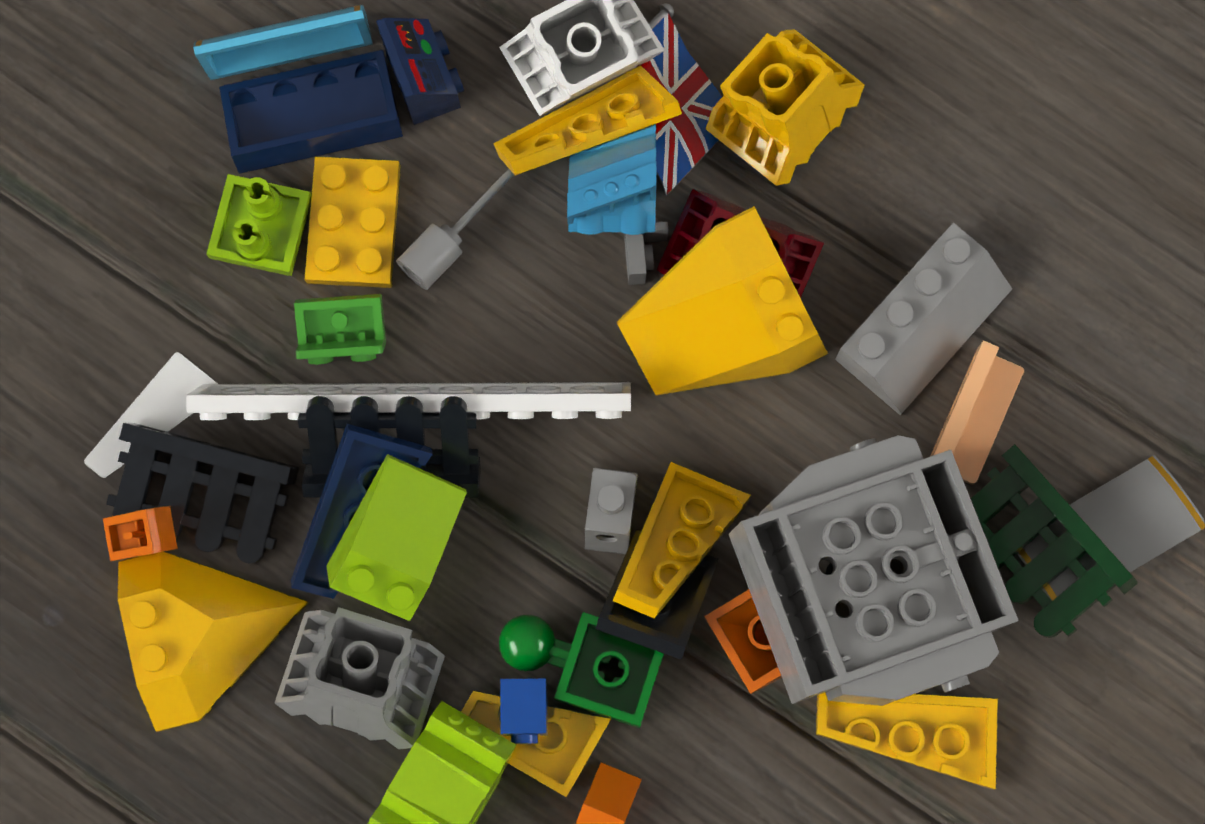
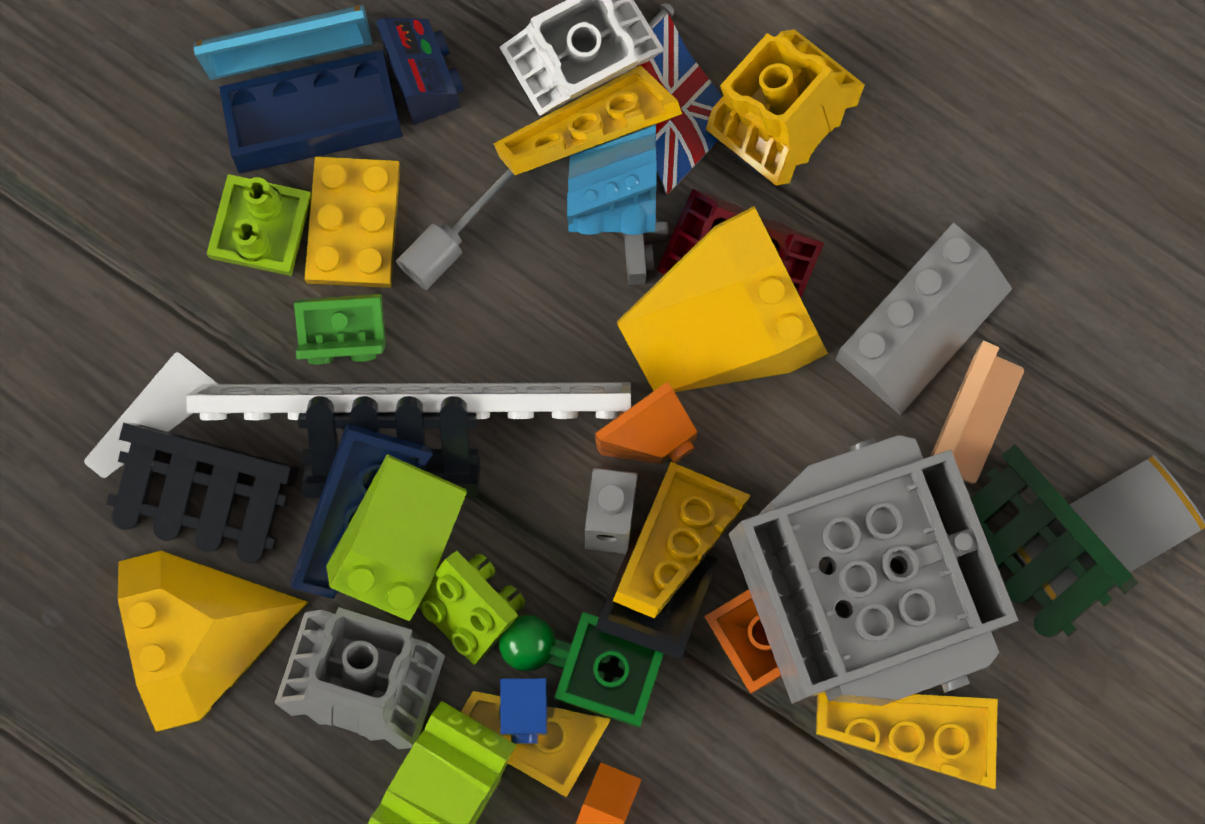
orange slope [103,506,178,561] -> none
none -> lime plate [418,550,525,665]
none -> orange slope [595,382,698,465]

